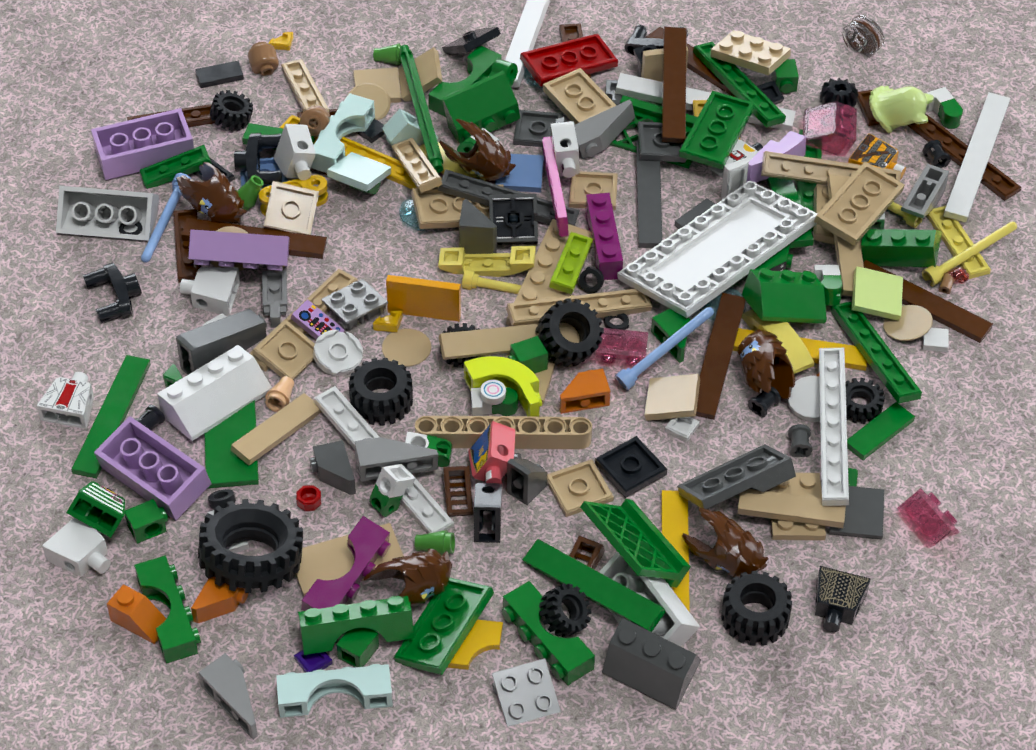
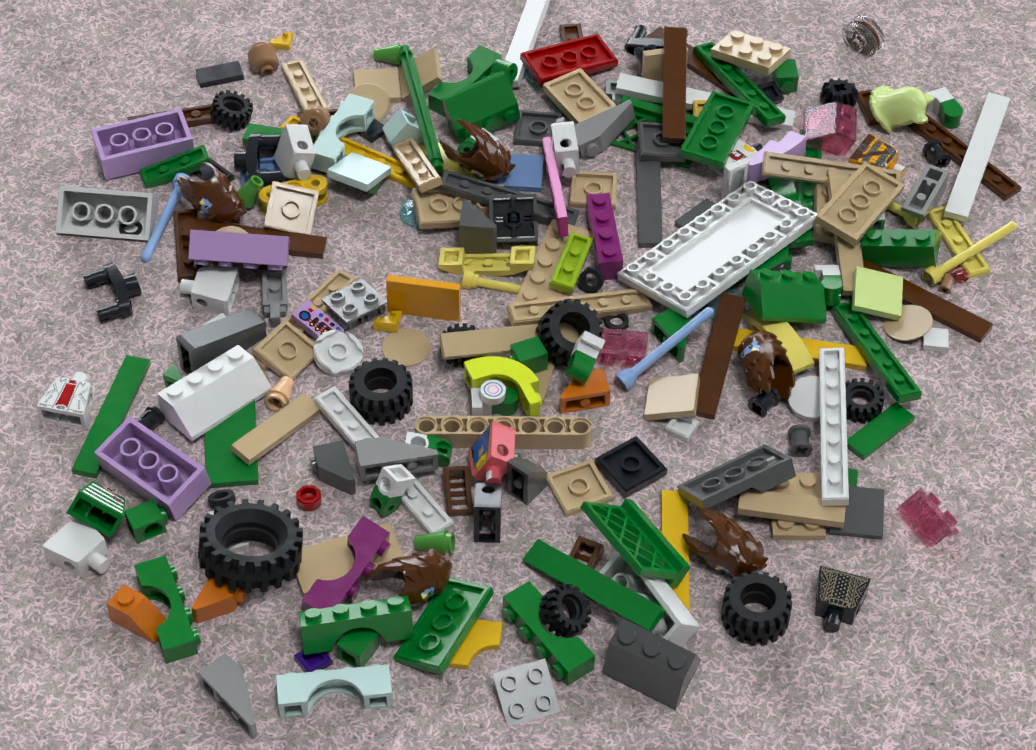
black plate [442,27,501,55] -> none
none -> leg [565,331,605,384]

